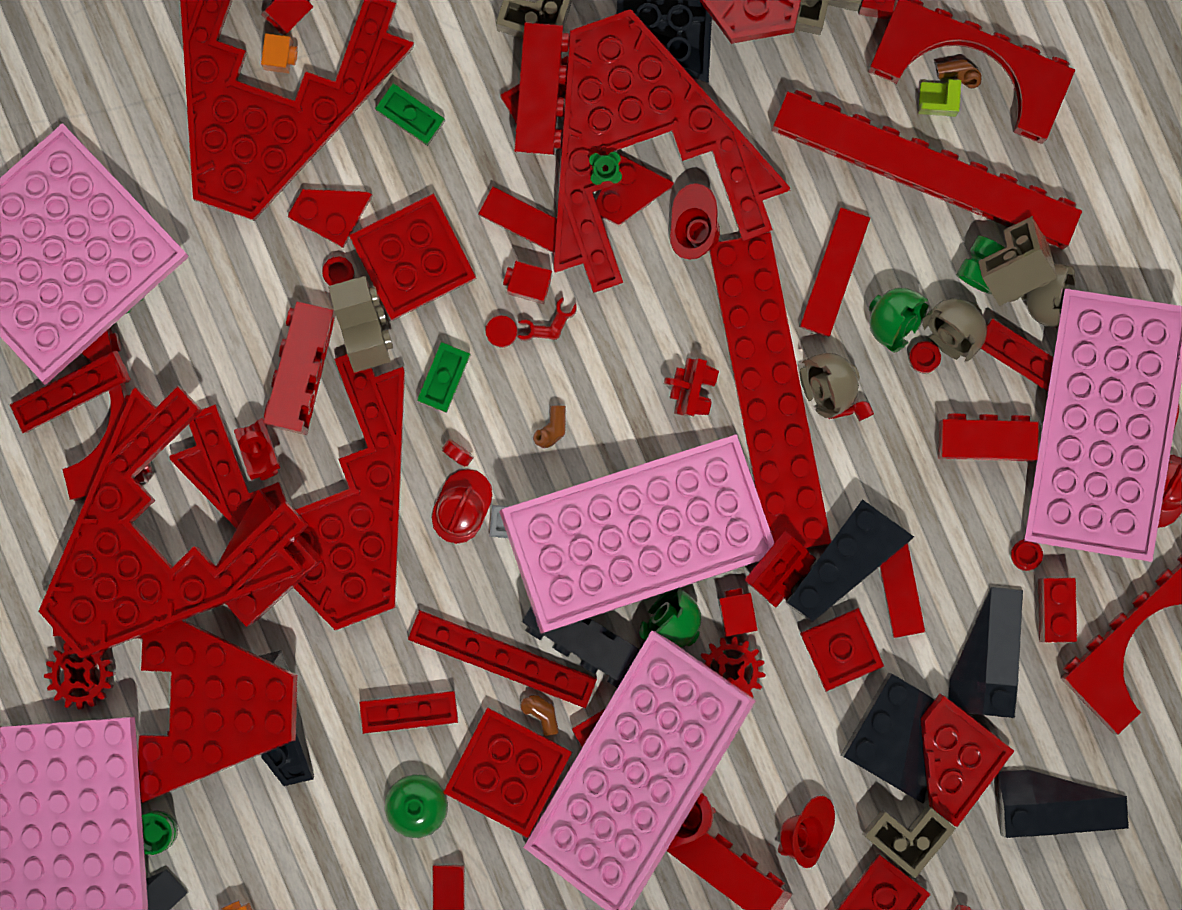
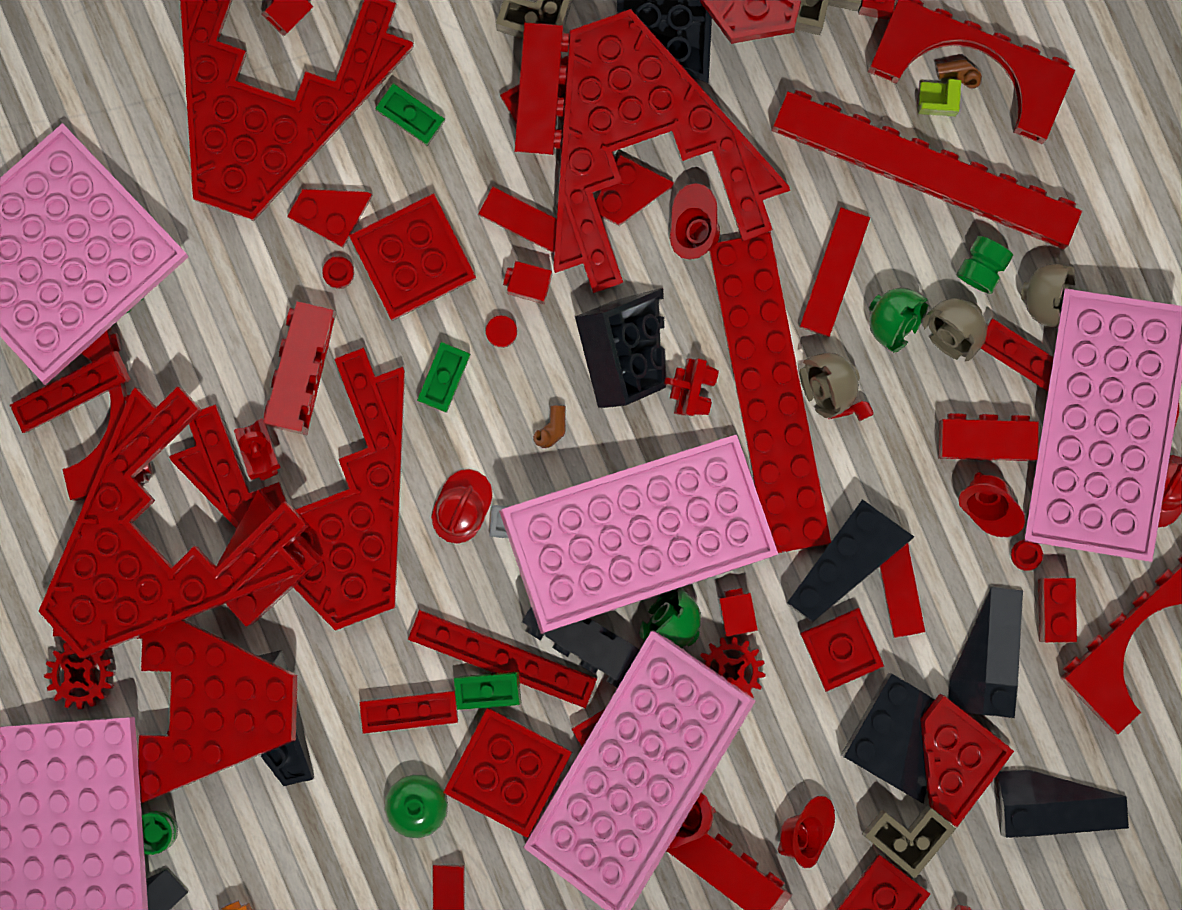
orange plate [261,33,298,73] -> none
dark tan brick [328,276,393,373] -> none
red tile [442,439,474,467] -> none
red arm [517,297,577,341] -> none
dark orange arm [520,695,559,736] -> none
green plate [589,152,622,185] -> none
red plate [745,531,817,608] -> none
red tile [908,341,941,374] -> none
dark tan brick [979,217,1058,306] -> none
none -> green plate [454,672,522,710]
none -> black wedge [575,288,666,408]
none -> red piece [958,472,1025,537]

